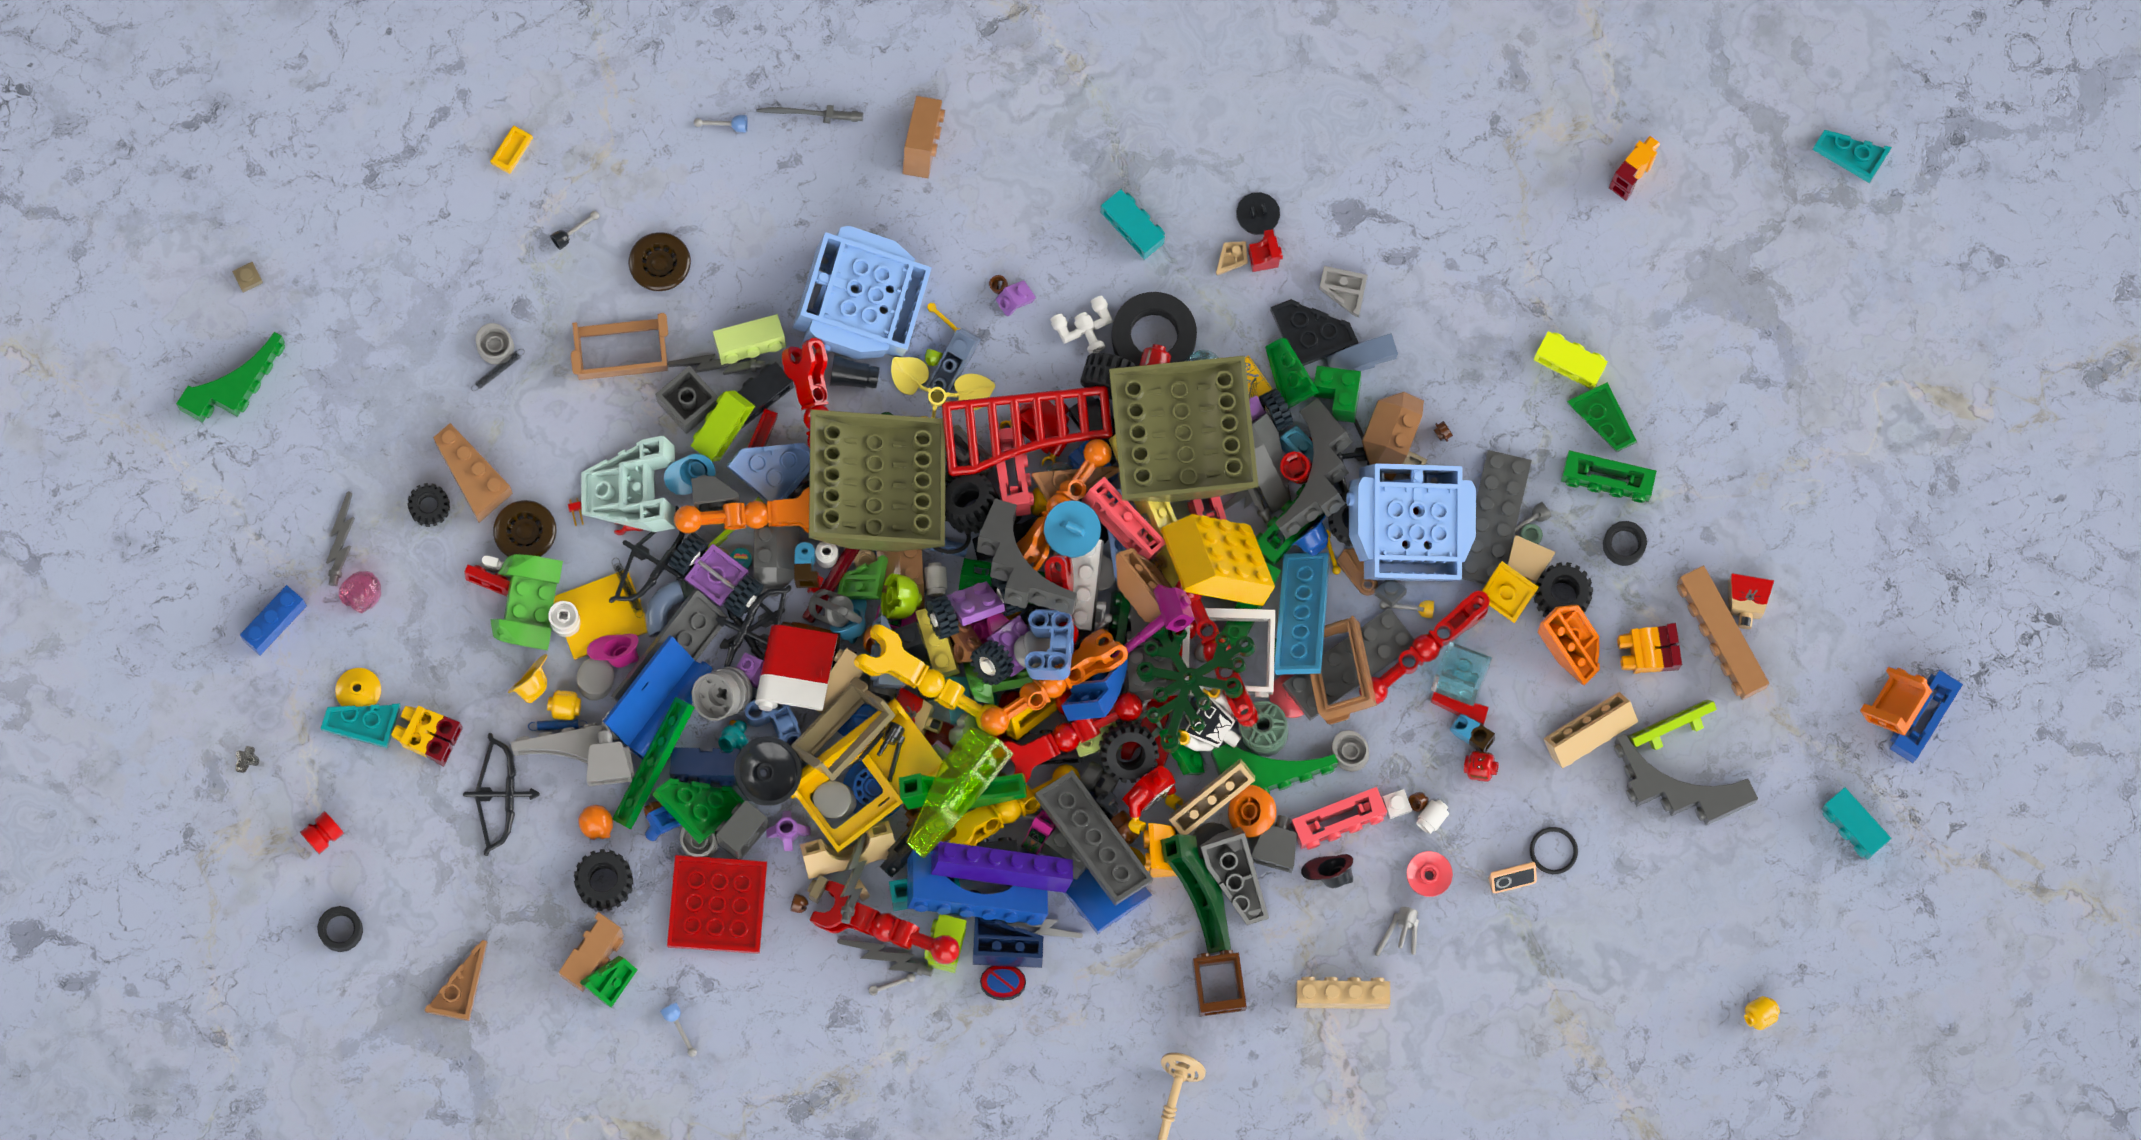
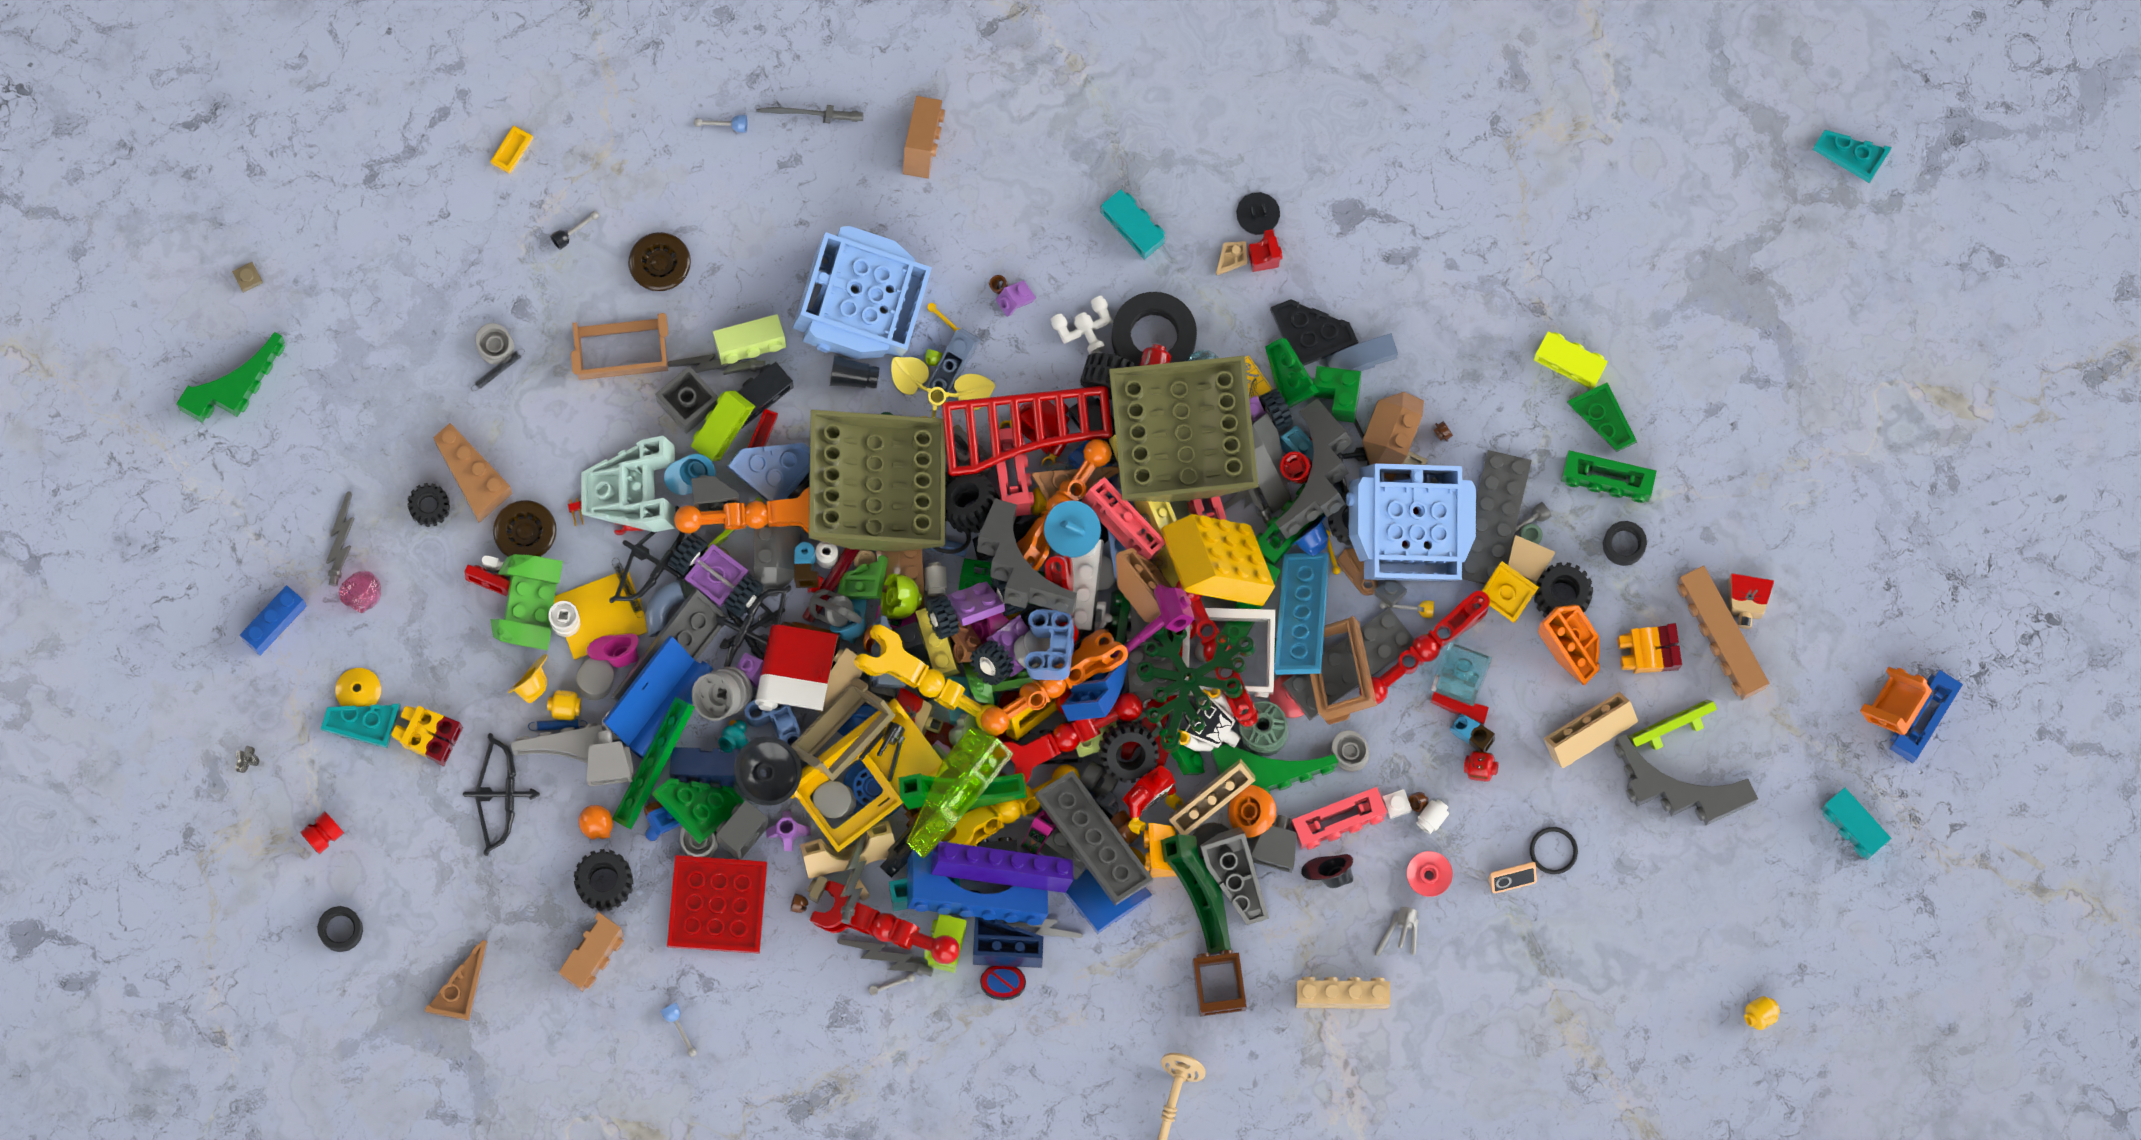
green wing [580,956,638,1008] -> none
tile [730,548,752,570] -> none
red piece [782,338,829,448] -> none
light grey wing [1319,266,1368,317] -> none
hips [1609,136,1660,201] -> none

